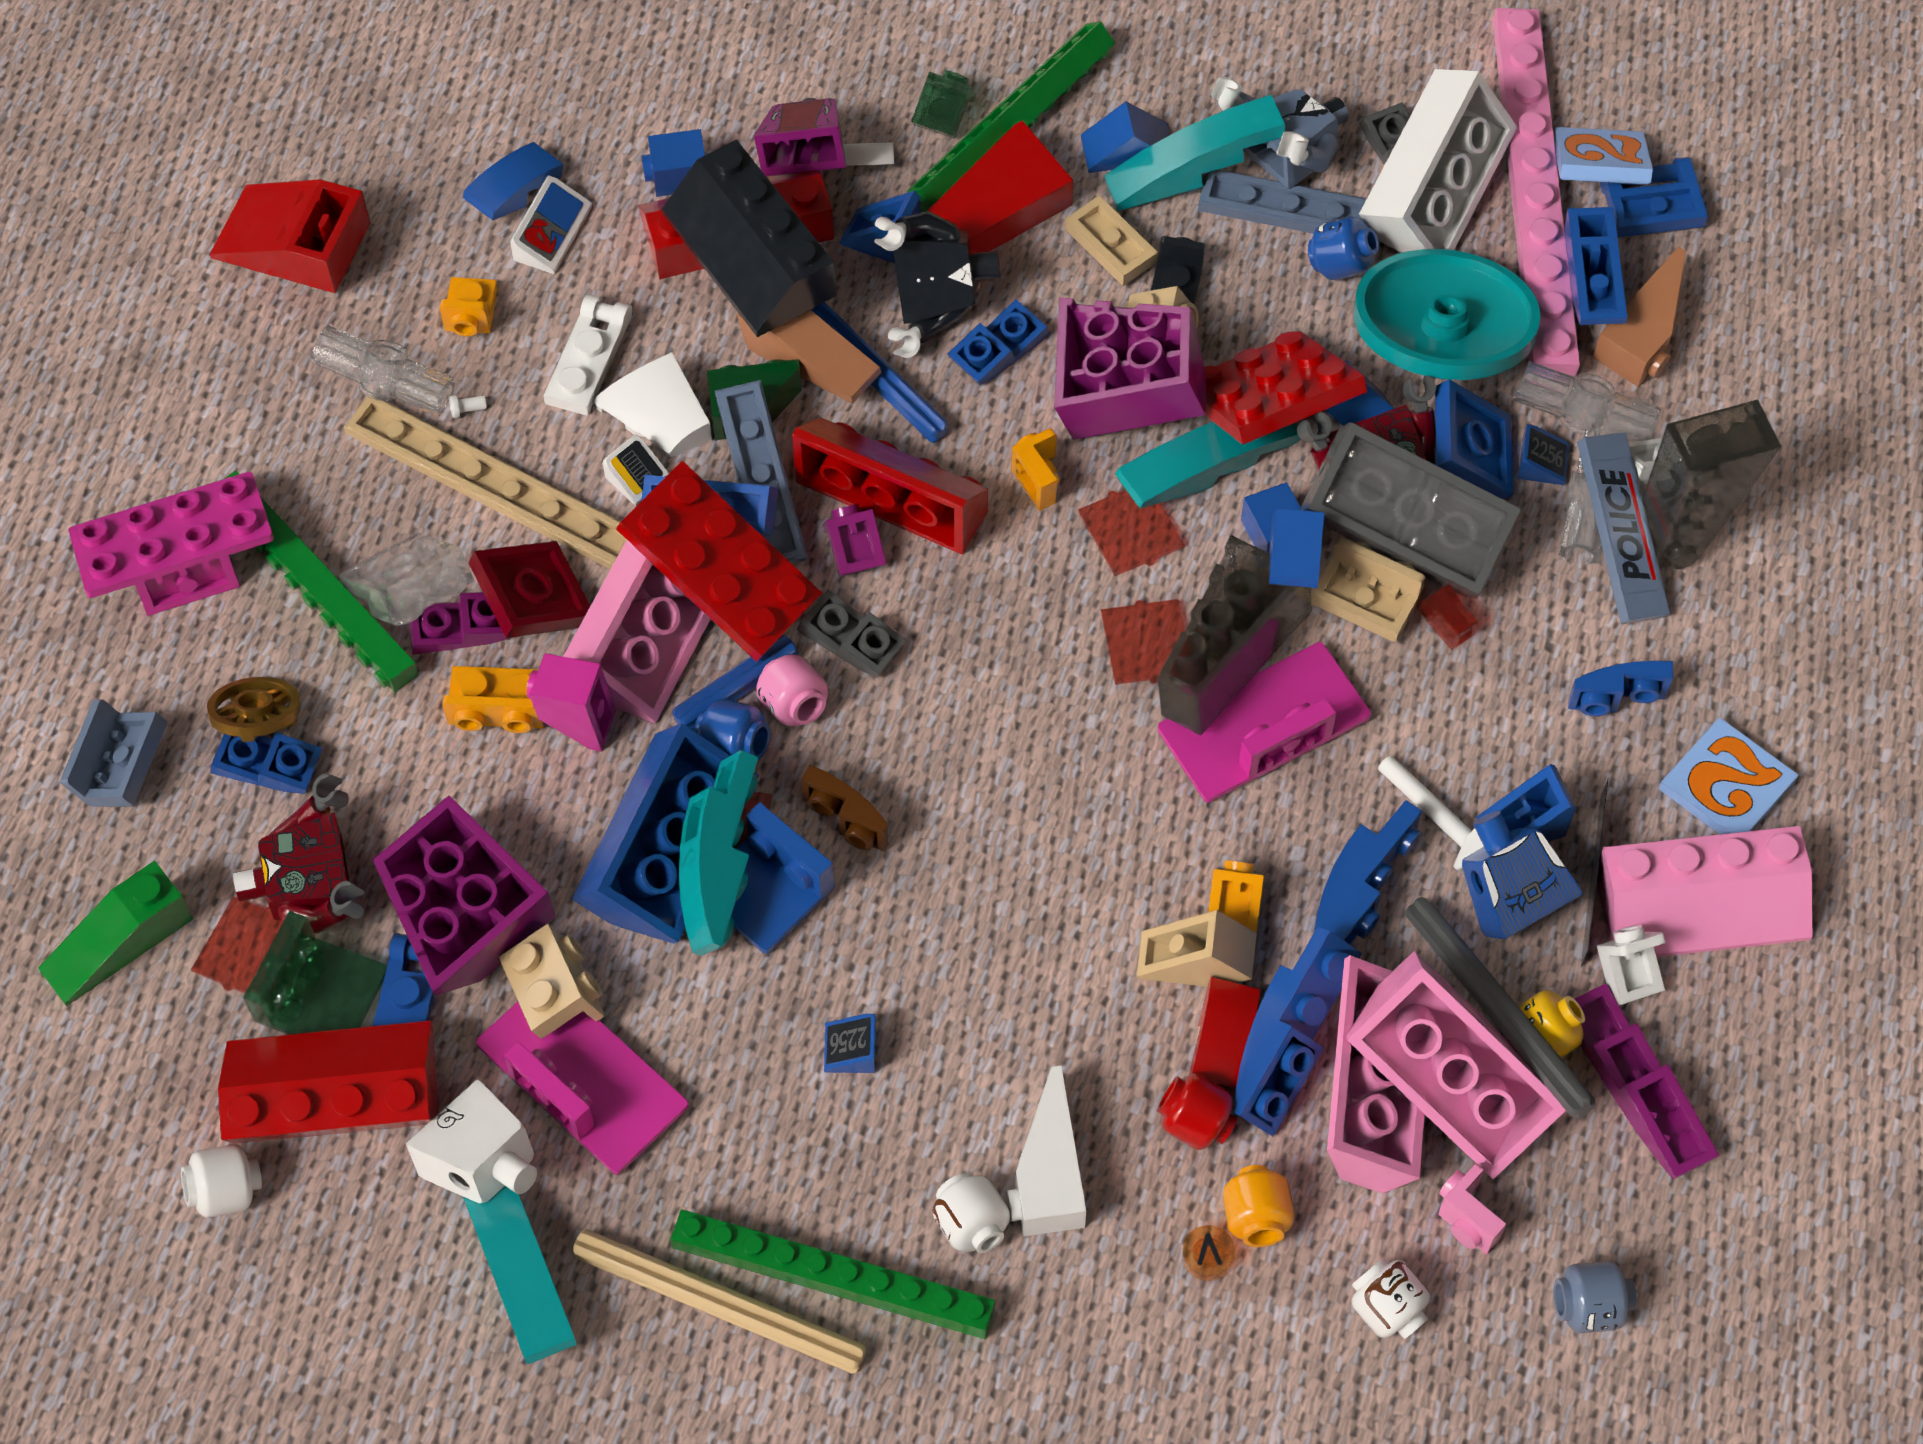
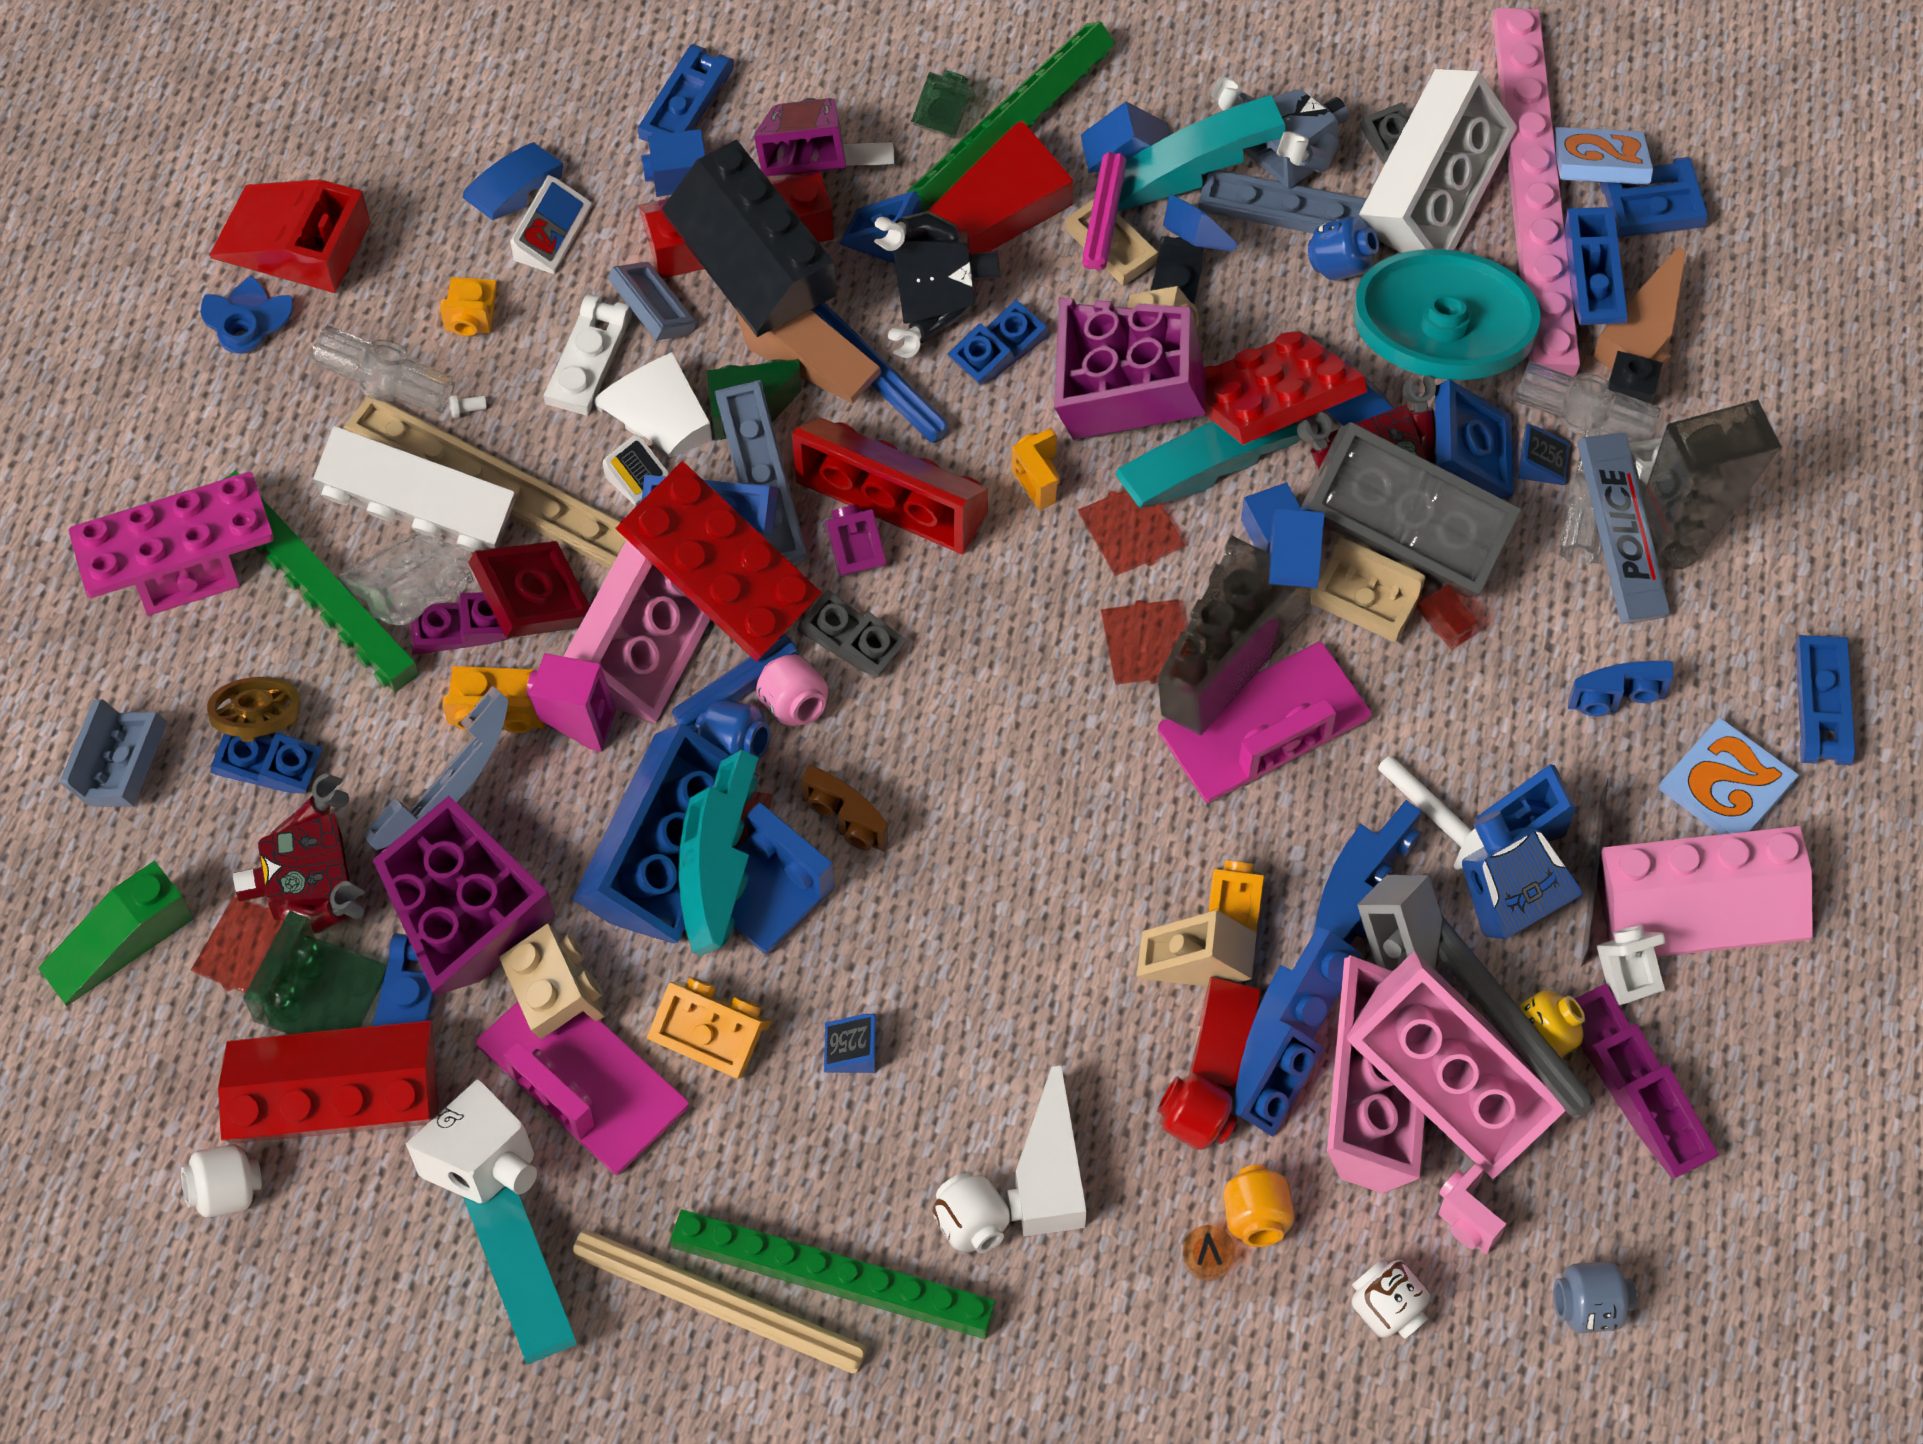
none -> blue plate [200,276,293,354]
none -> white wedge [313,426,516,553]
none -> sand blue slope [363,686,508,850]
none -> sand blue tile [608,261,697,341]
none -> blue plate [638,44,734,142]
none -> light orange bracket [646,976,772,1079]
none -> dark pink axle [1082,152,1126,271]
none -> blue slope [1163,194,1238,252]
none -> light grey slope [1357,875,1442,971]
none -> black bracket [1603,351,1663,412]
none -> blue plate [1795,635,1855,766]

